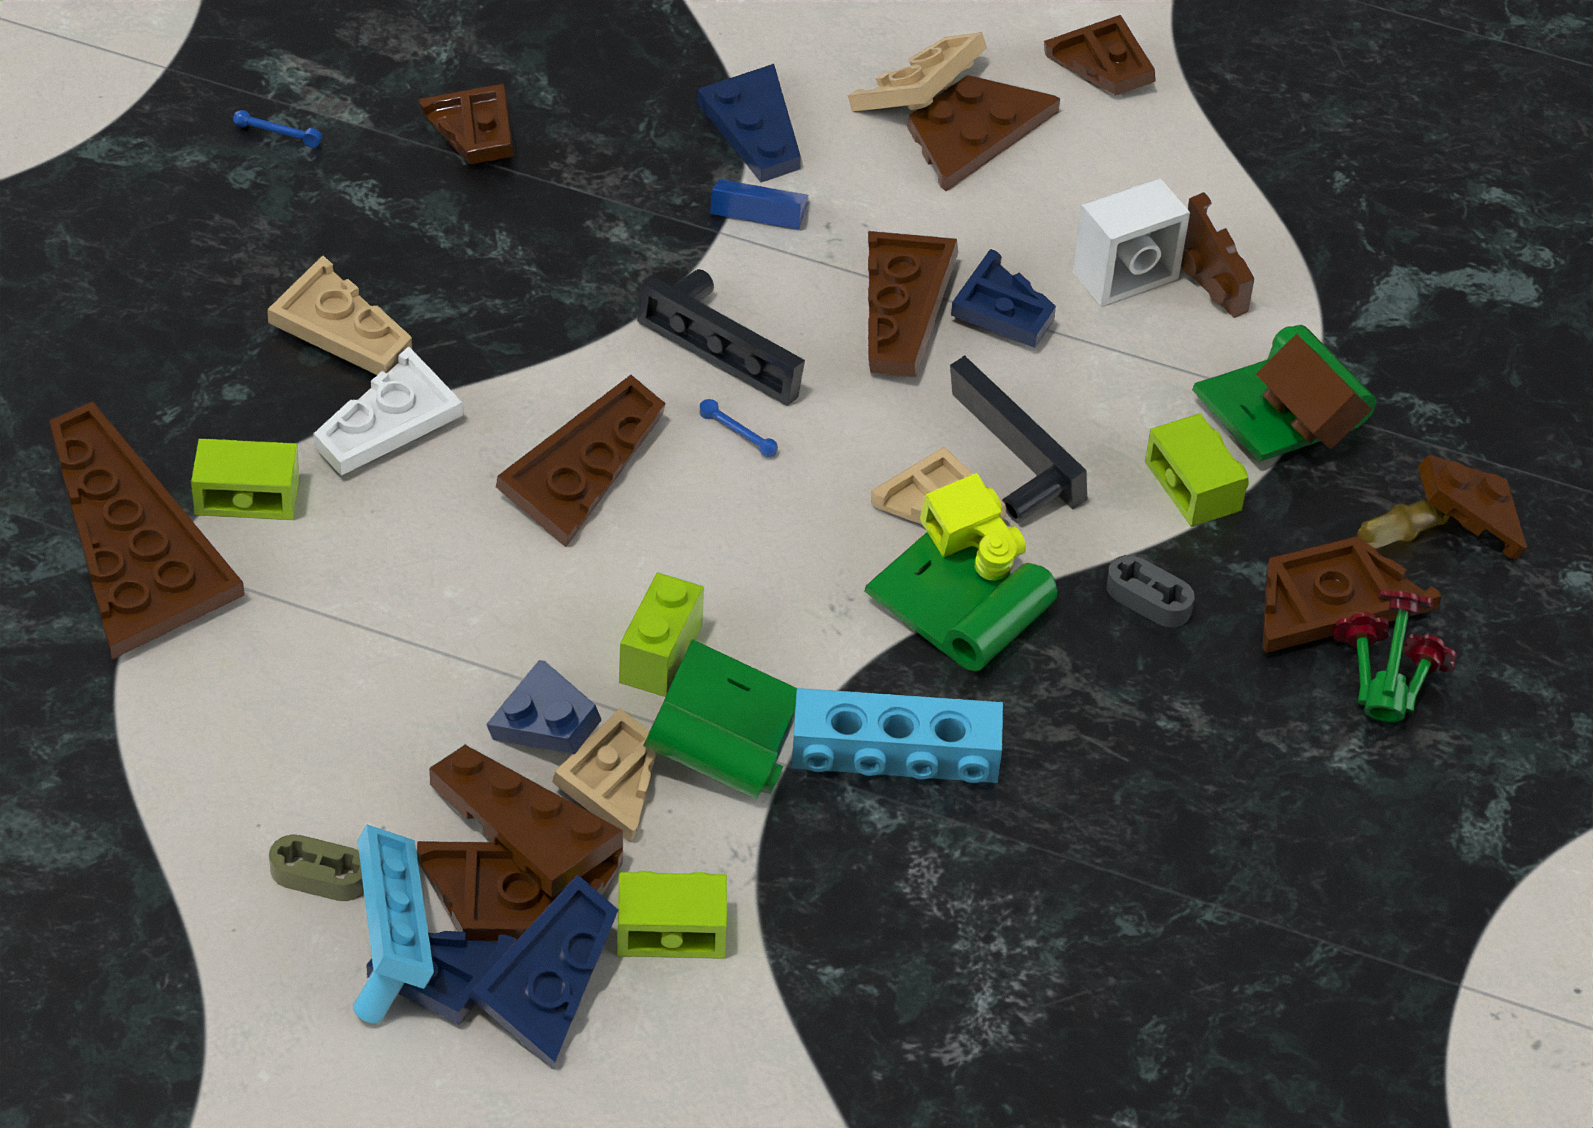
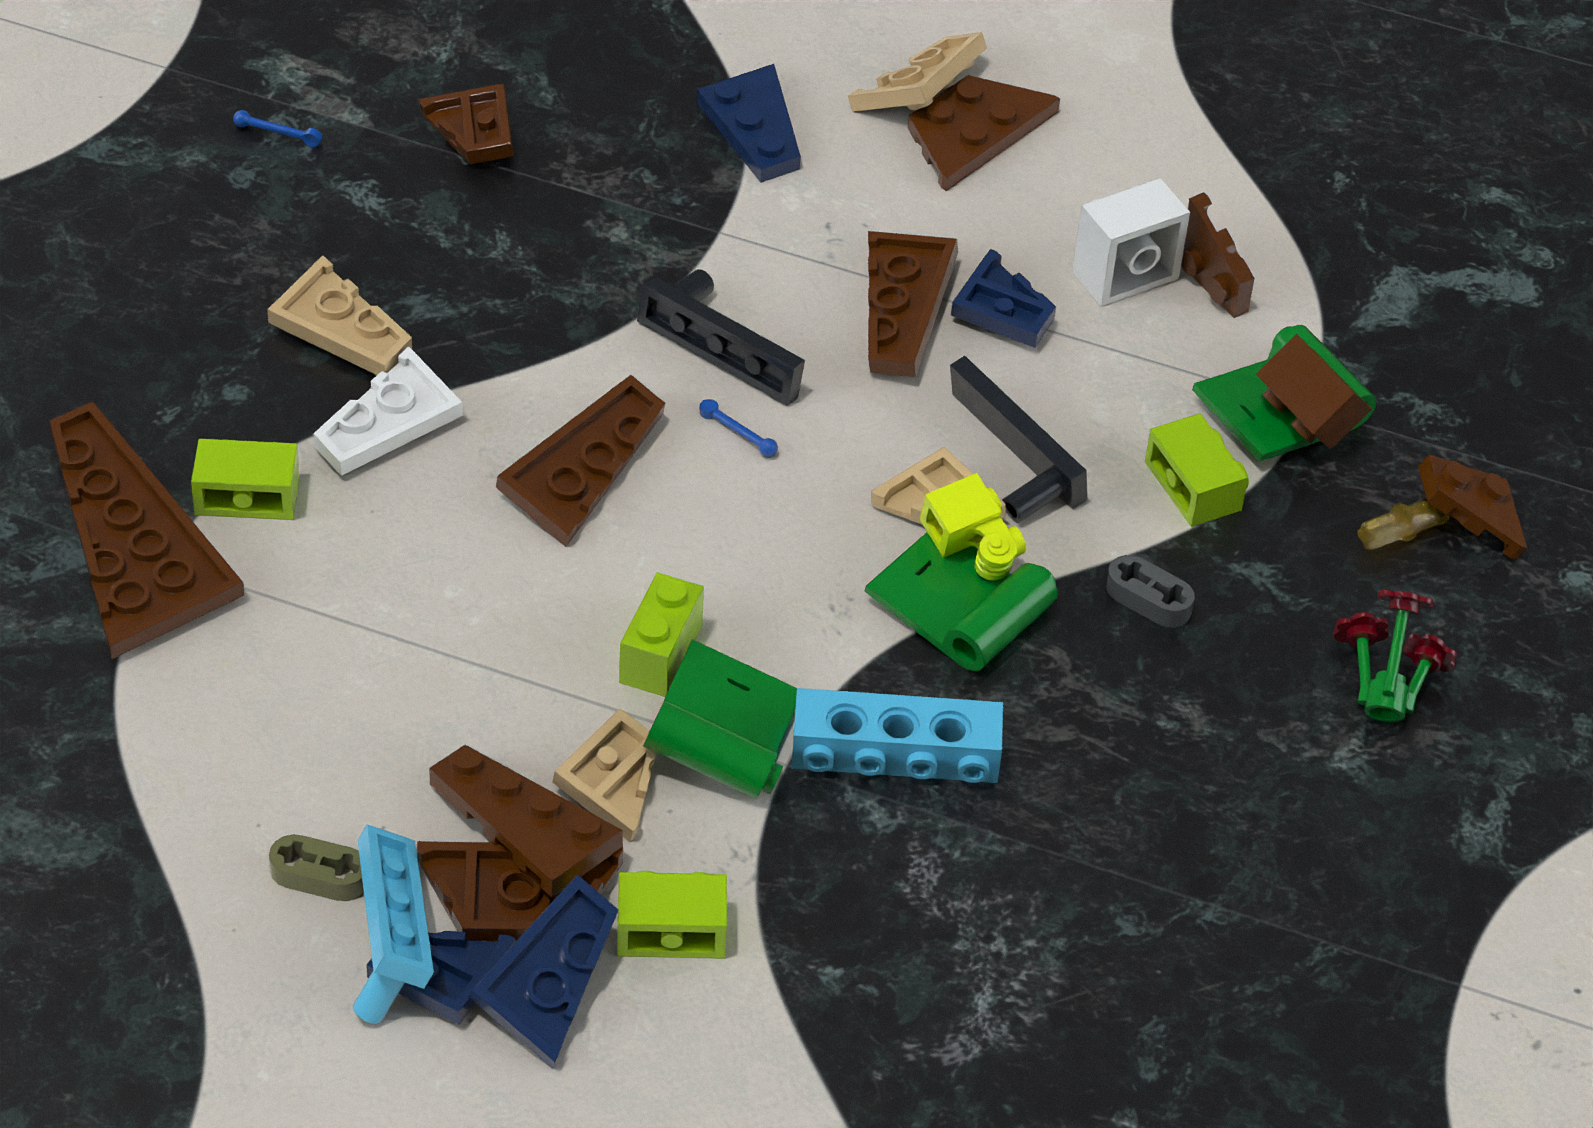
dark blue wing [486,660,602,754] -> none
blue slope [710,179,809,230] -> none
reddish brown wing [1044,15,1156,96] -> none
reddish brown wing [1263,536,1442,653] -> none

